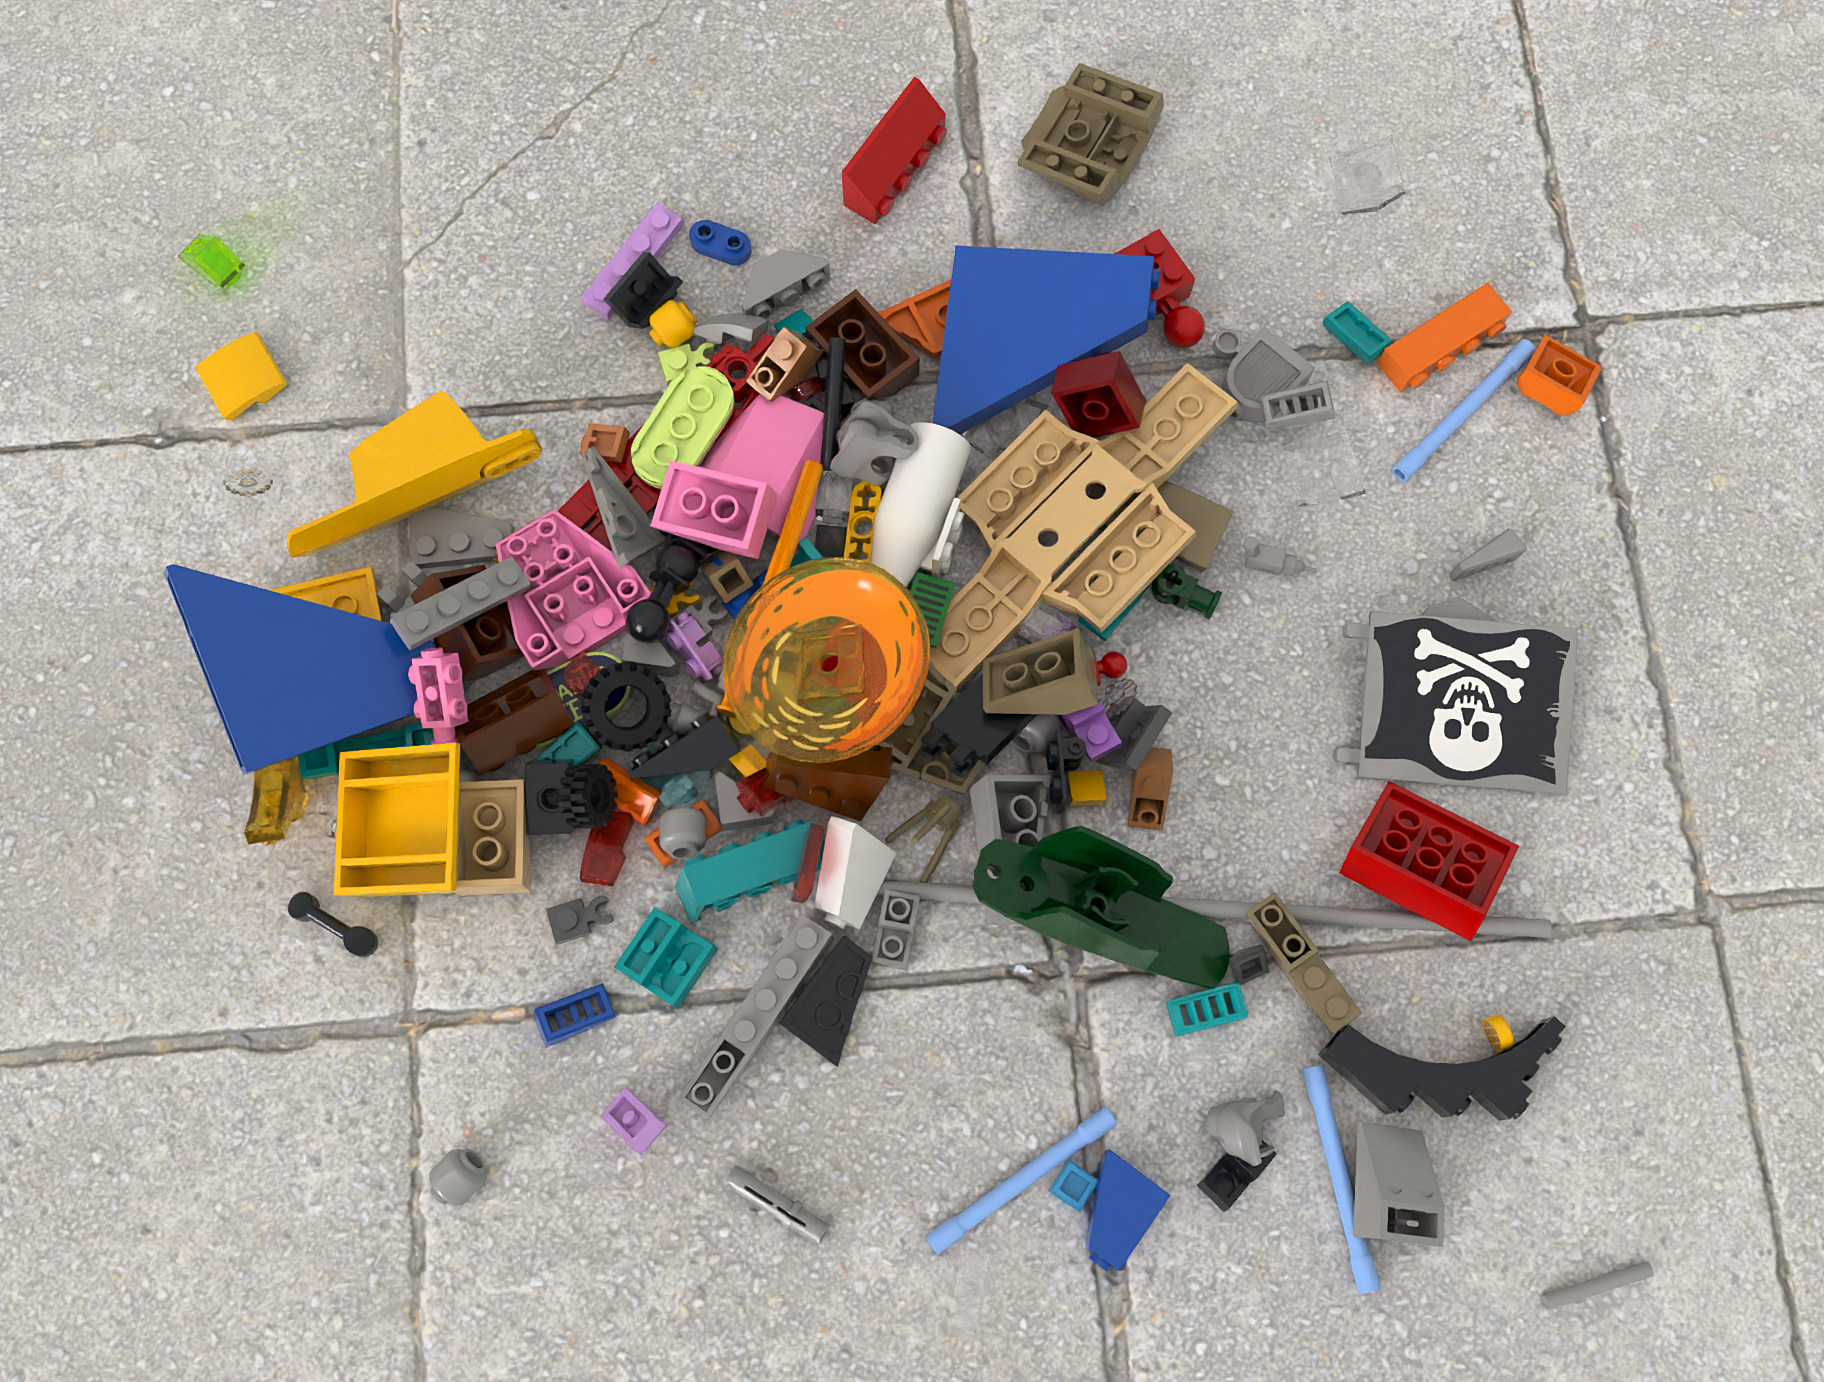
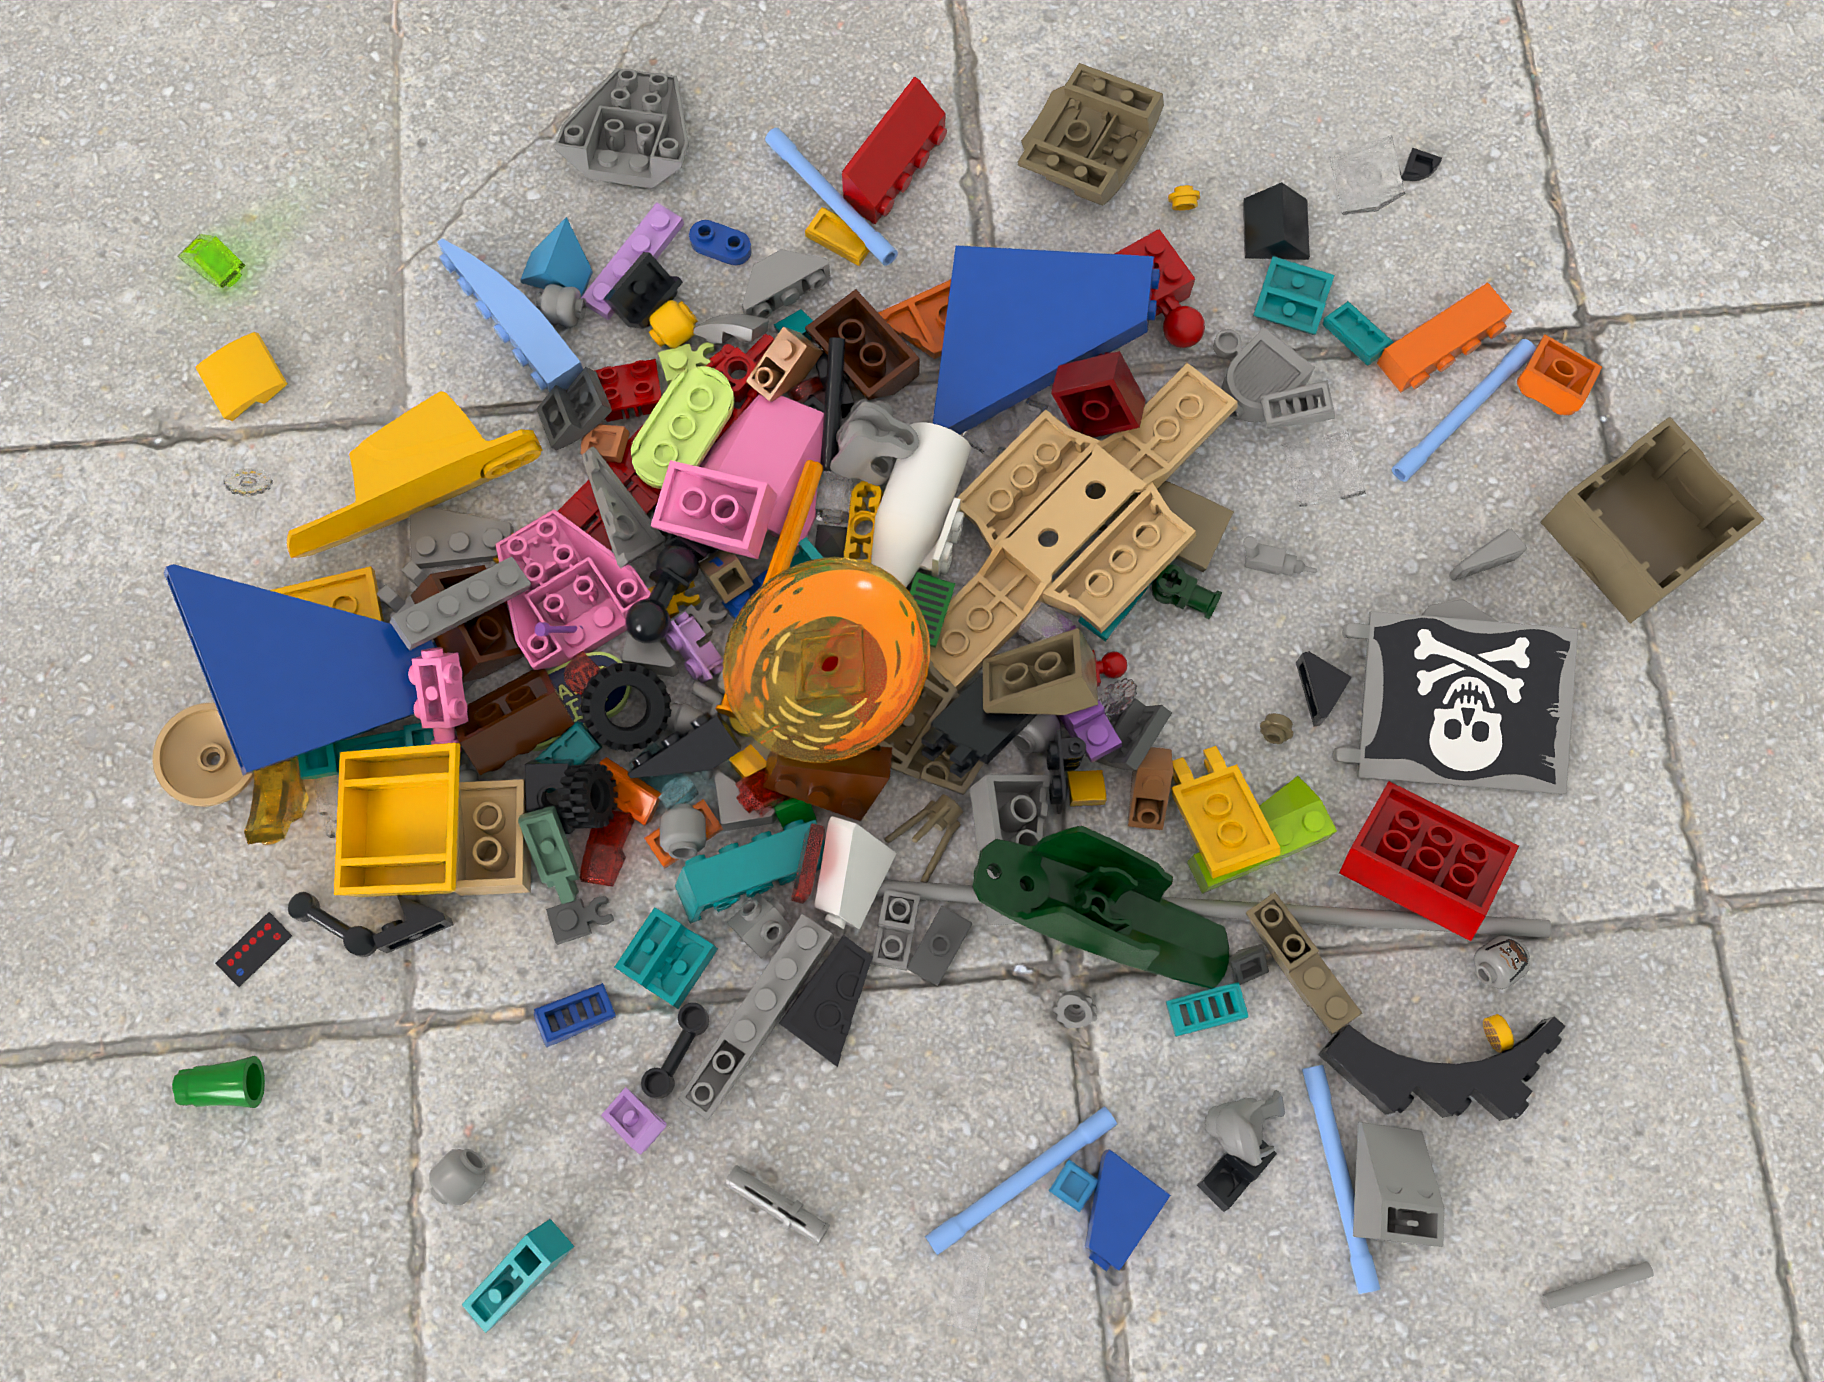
none -> tan dish [153,703,257,807]
none -> green plant [172,1056,265,1108]
none -> black sticker [215,912,292,988]
none -> black slope [373,895,454,953]
none -> light blue slope [438,238,583,392]
none -> teal slope [462,1219,575,1333]
none -> sand green hinge [518,806,580,904]
none -> dark azure slope [520,217,593,297]
none -> medium lavender piece [535,622,583,636]
none -> light grey piece [536,284,586,328]
none -> dark grey slope [537,367,612,450]
none -> light grey wedge [555,68,689,188]
none -> red hinge [593,359,662,423]
none -> black bar [641,1003,709,1099]
none -> light grey brick [727,893,792,959]
none -> light blue piece [765,128,898,266]
none -> green slope [774,798,817,831]
none -> yellow tile [805,207,870,266]
none -> dark grey plate [907,906,972,987]
none -> light grey animal [1052,991,1097,1029]
none -> yellow plate [1168,185,1200,211]
none -> yellow tile [1171,746,1280,879]
none -> lime wedge [1187,776,1337,894]
none -> black slope [1243,182,1310,260]
none -> teal slope [1253,256,1335,335]
none -> dark tan plate [1260,713,1294,744]
none -> black slope [1296,651,1352,727]
none -> black tile [1400,148,1442,181]
none -> light grey head [1474,935,1530,989]
none -> dark tan tile [1540,417,1765,624]

